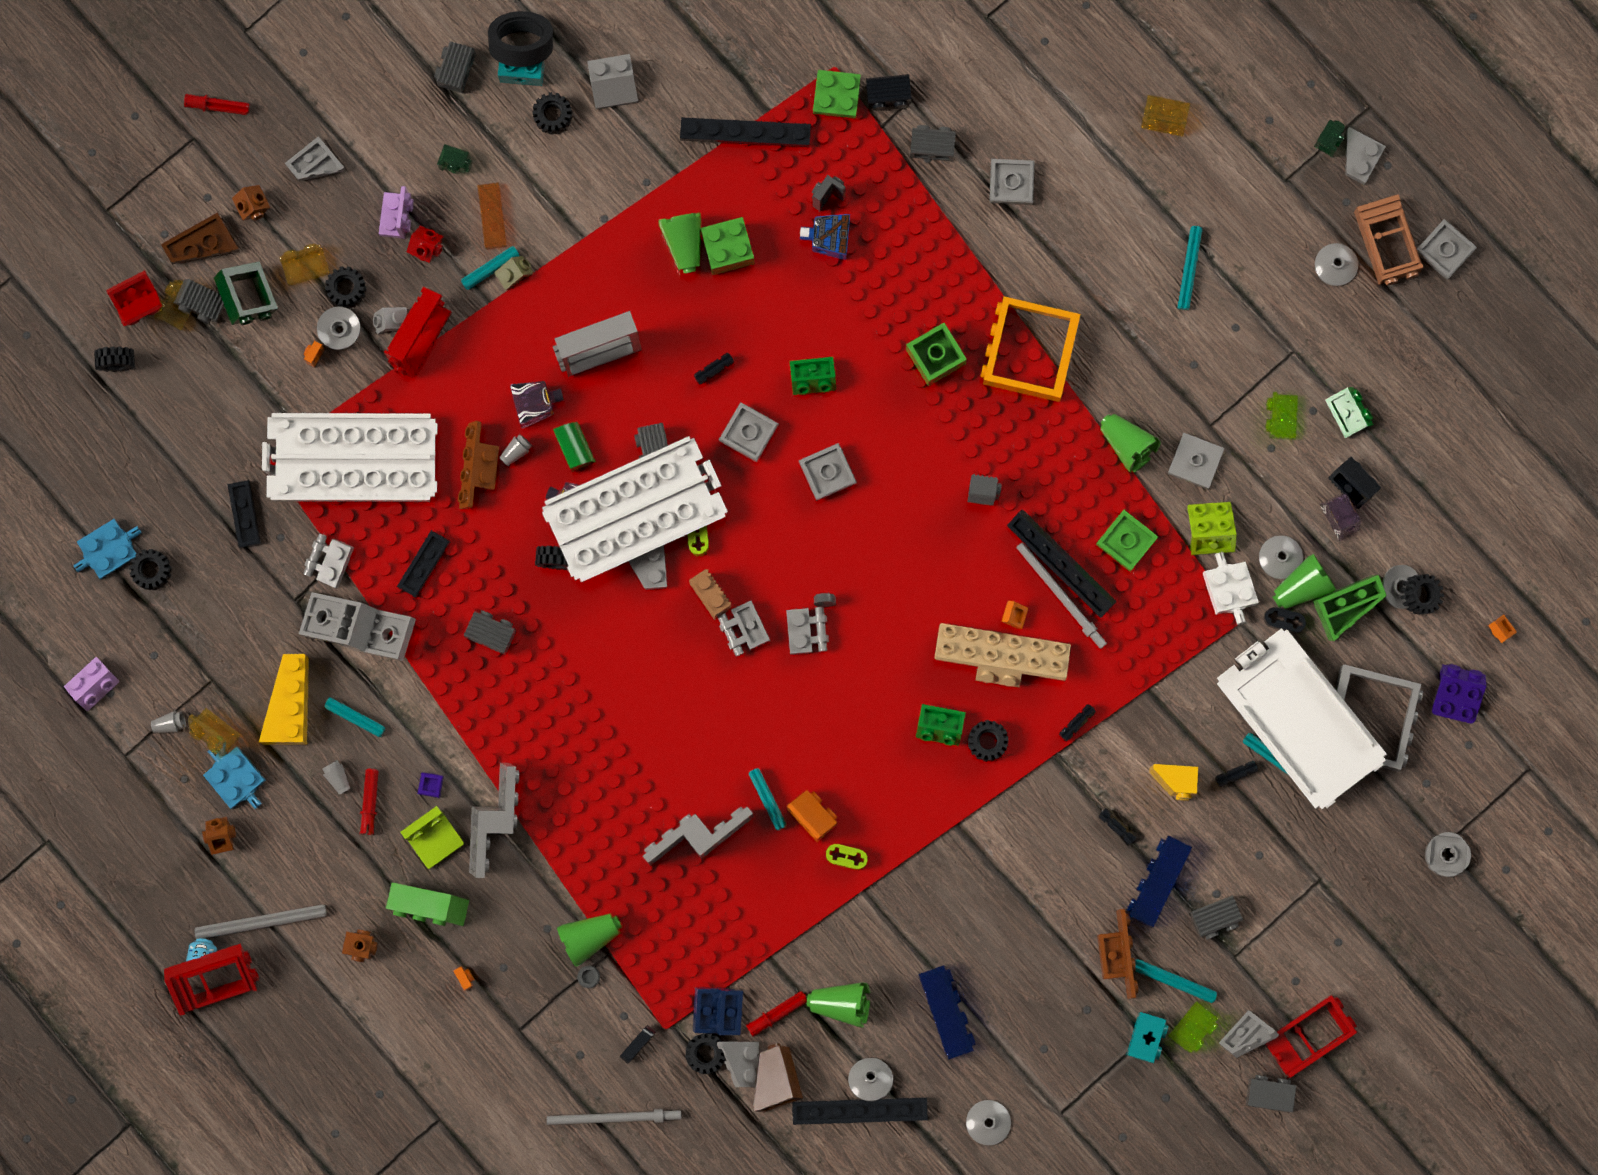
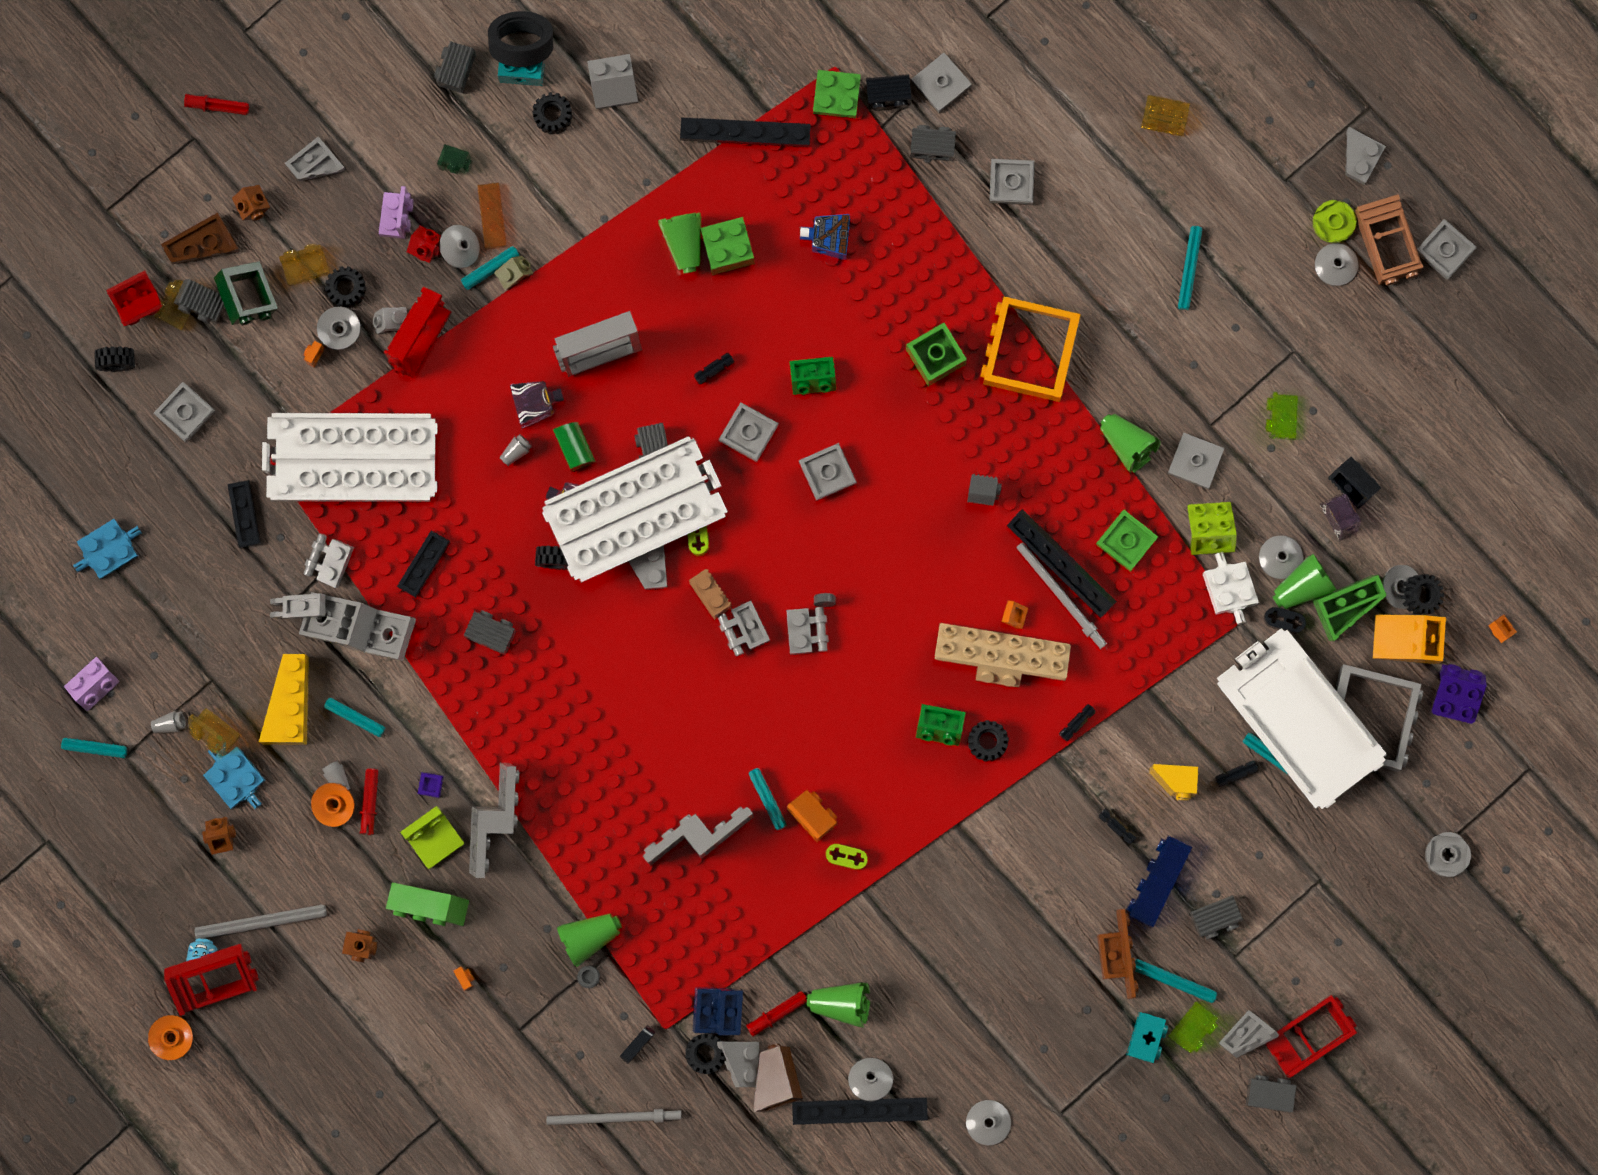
black tyre [129,549,172,590] -> none
dark orange bracket [458,421,499,509] -> none
dark grey bracket [812,175,846,211] -> none
clear blue brick [918,965,976,1060] -> none
clear green brick [1314,120,1345,157] -> none
bracket [1325,387,1373,438] -> none
none -> teal axle [61,738,127,758]
none -> orange dish [148,1015,193,1060]
none -> light grey plate [153,382,216,443]
none -> light grey hinge [270,593,325,619]
none -> orange dish [311,783,355,827]
none -> light grey dish [439,225,480,268]
none -> light grey plate [911,53,972,113]
none -> lime tile [1313,200,1356,243]
none -> light orange slope [1372,615,1446,664]

